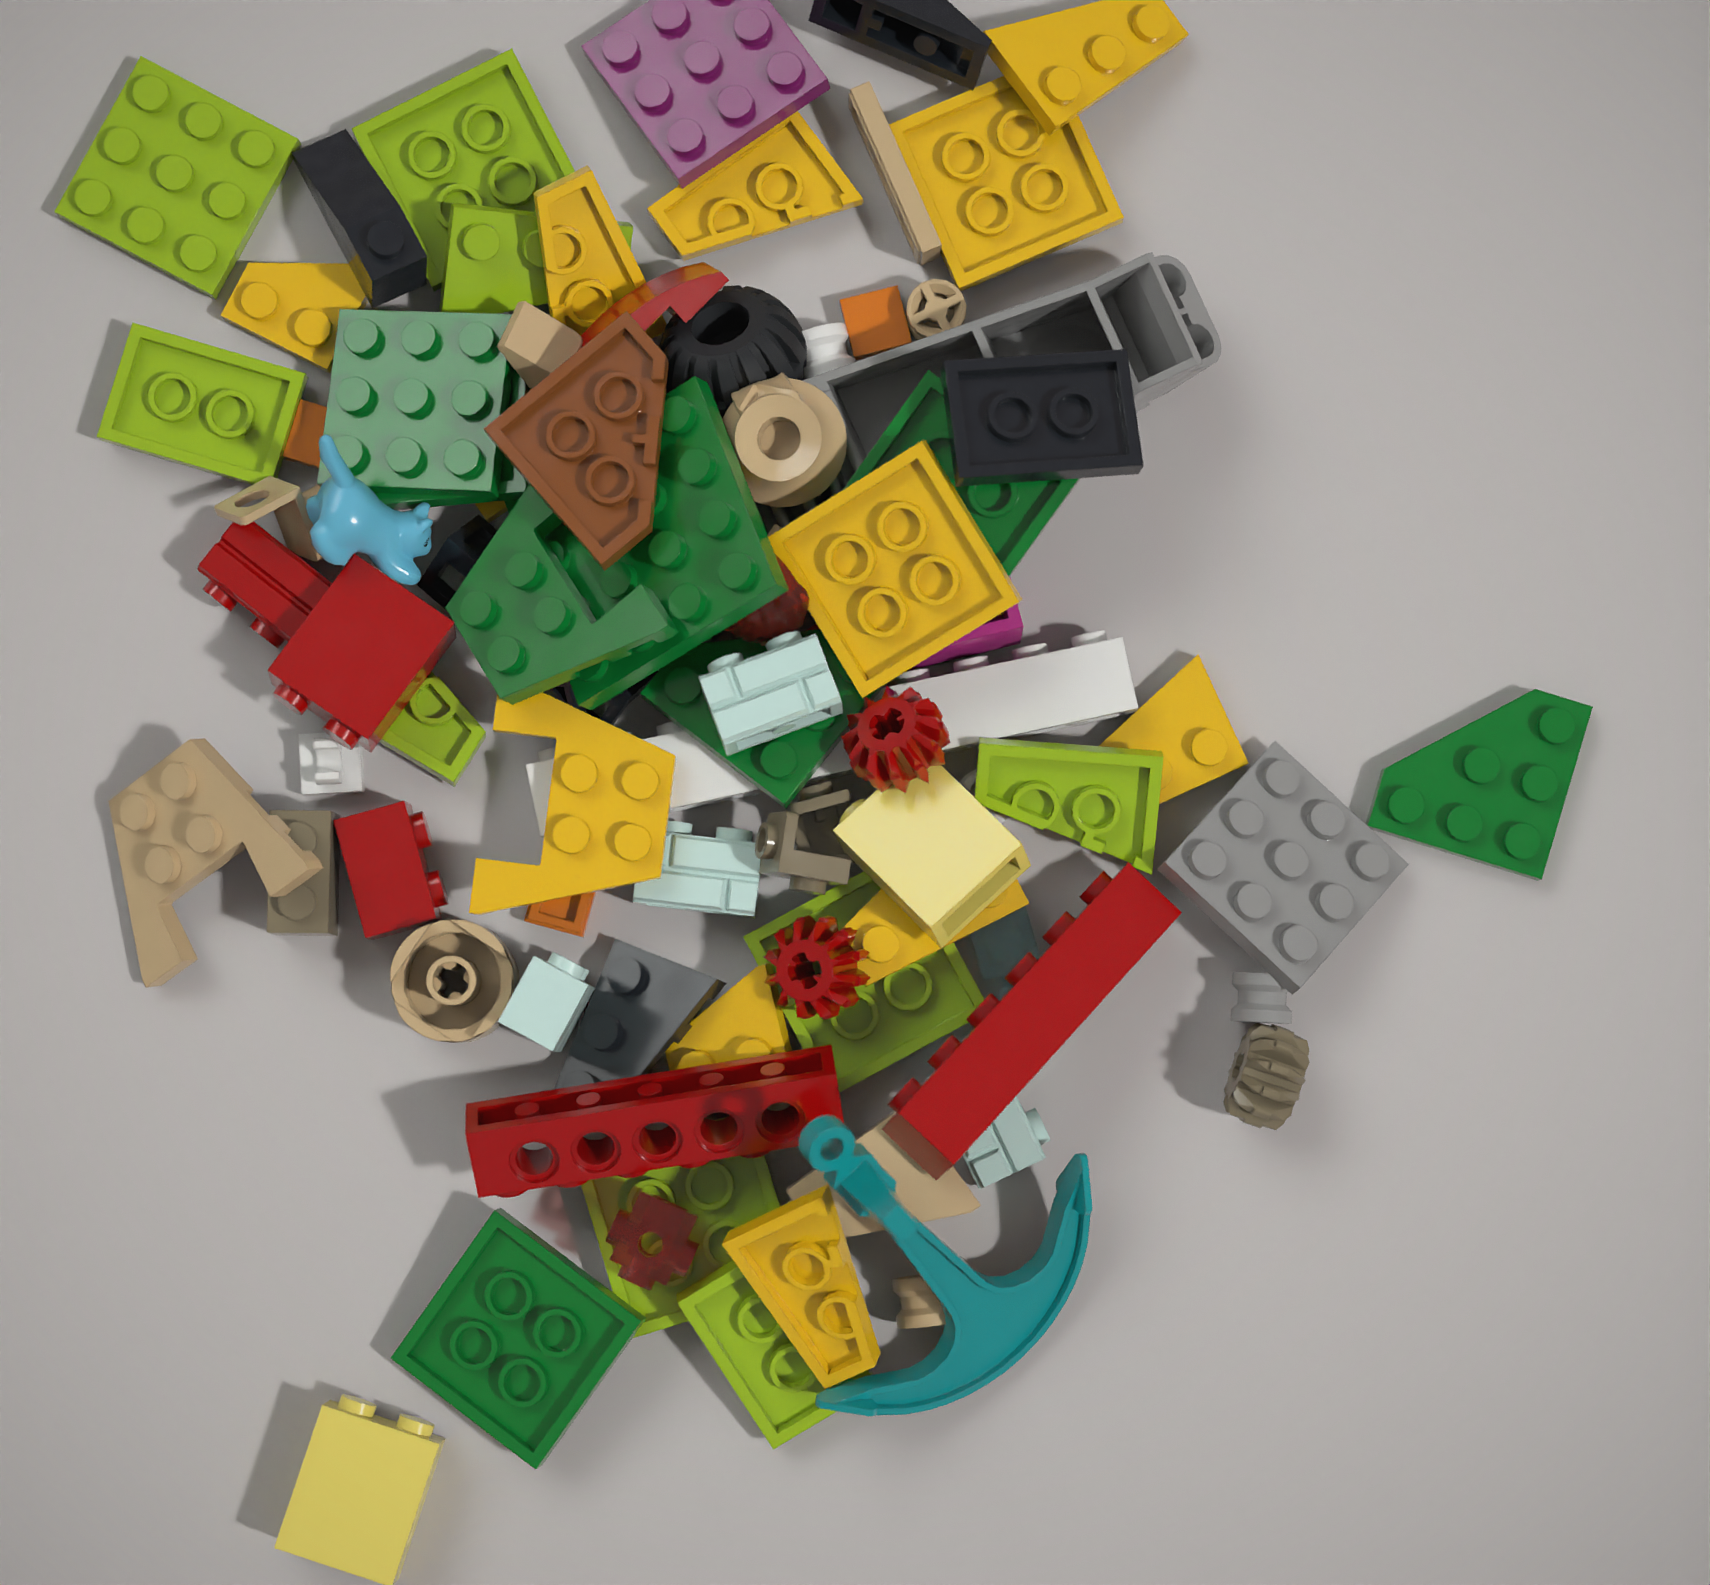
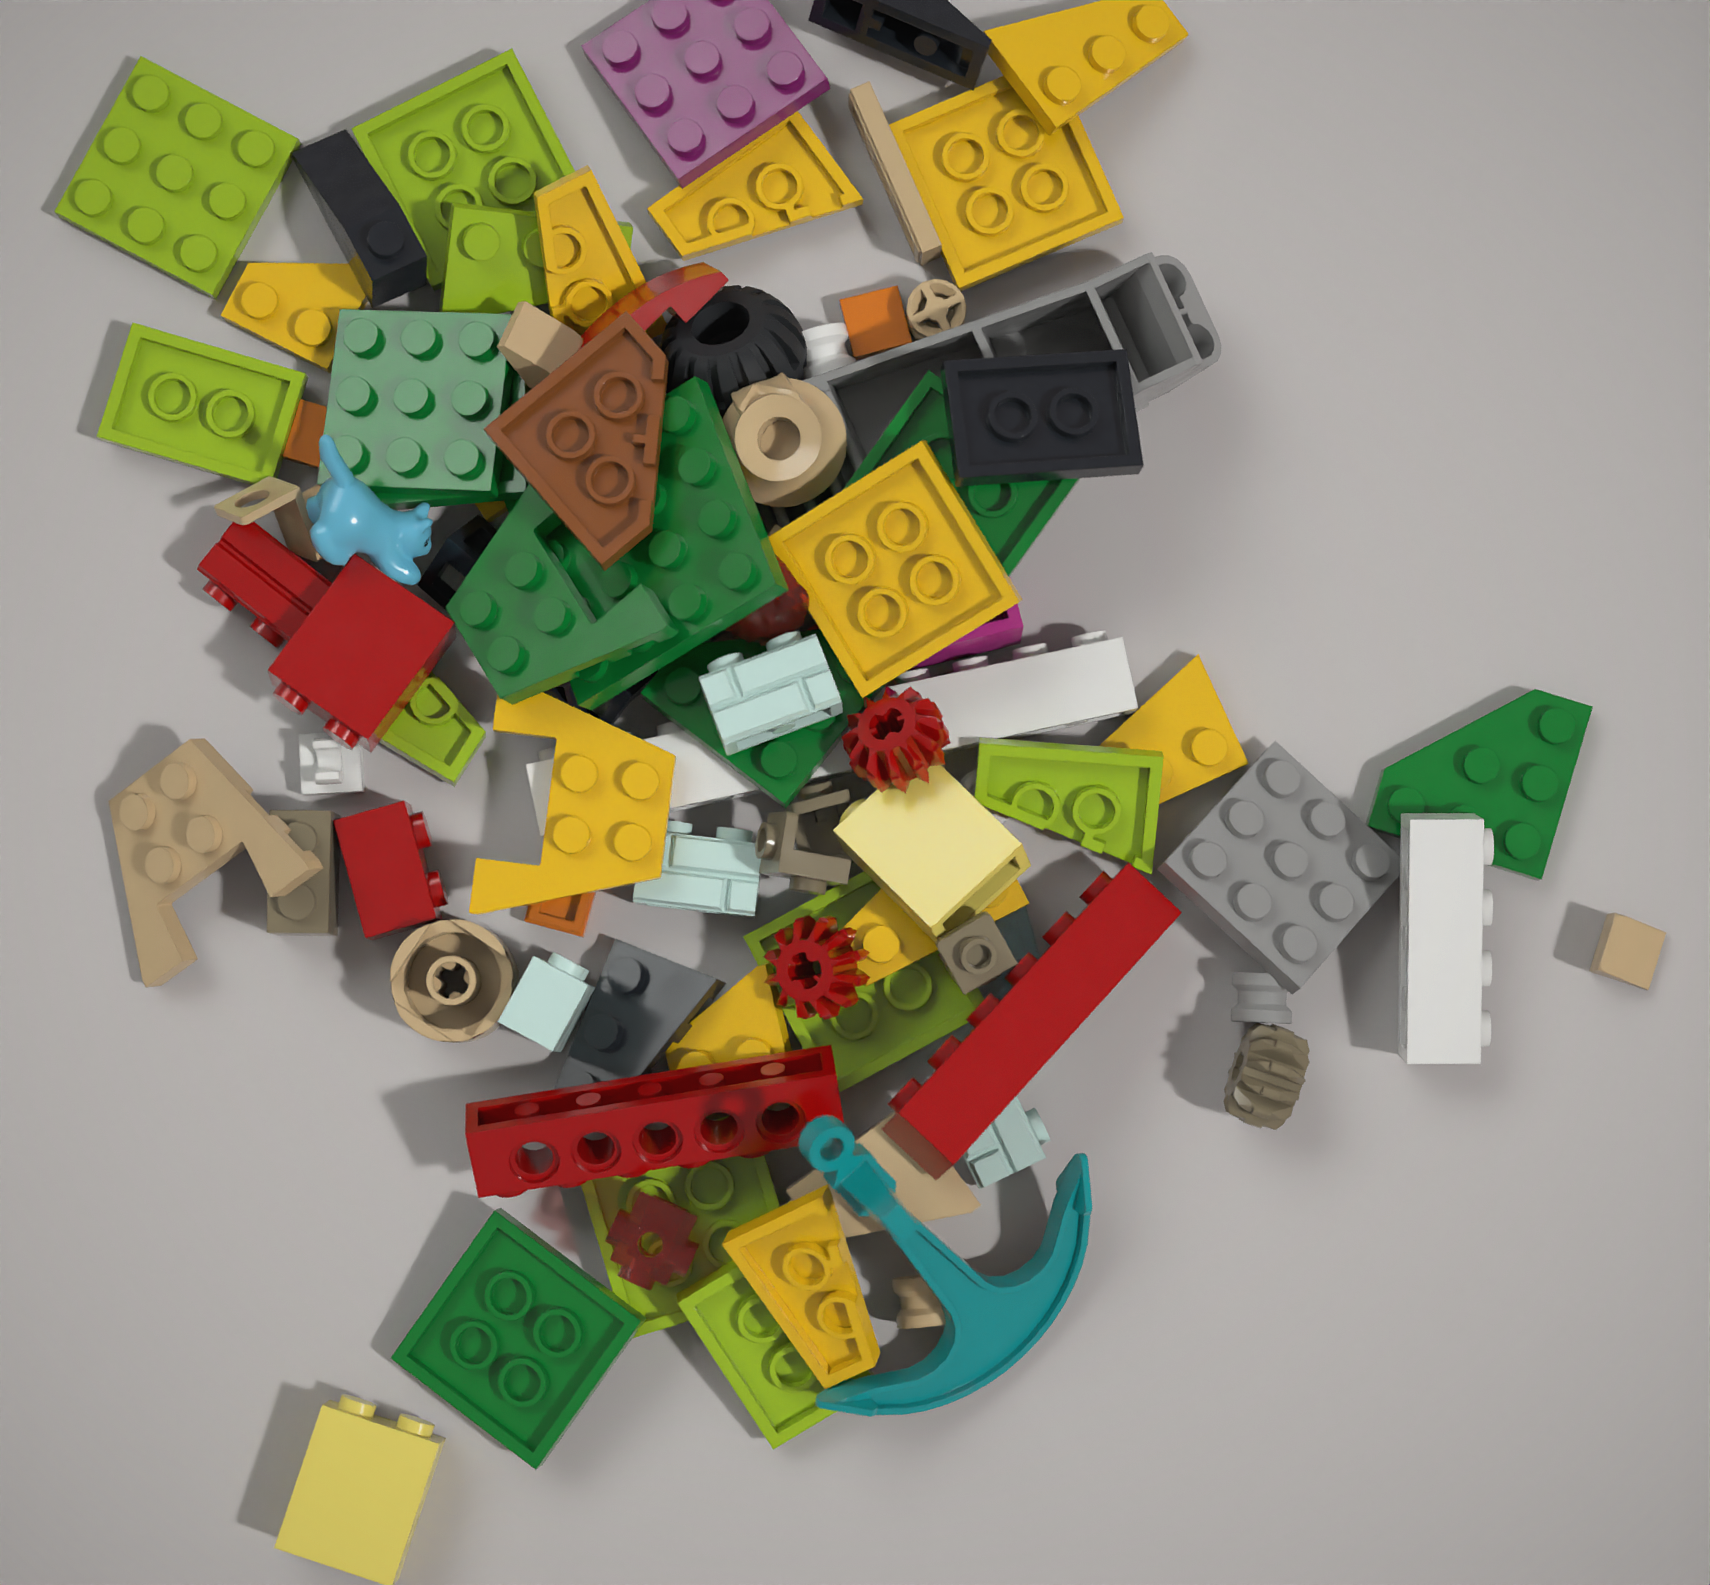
none -> dark tan bracket [935,911,1018,995]
none -> white brick [1398,813,1494,1064]
none -> tan slope [1589,912,1666,990]

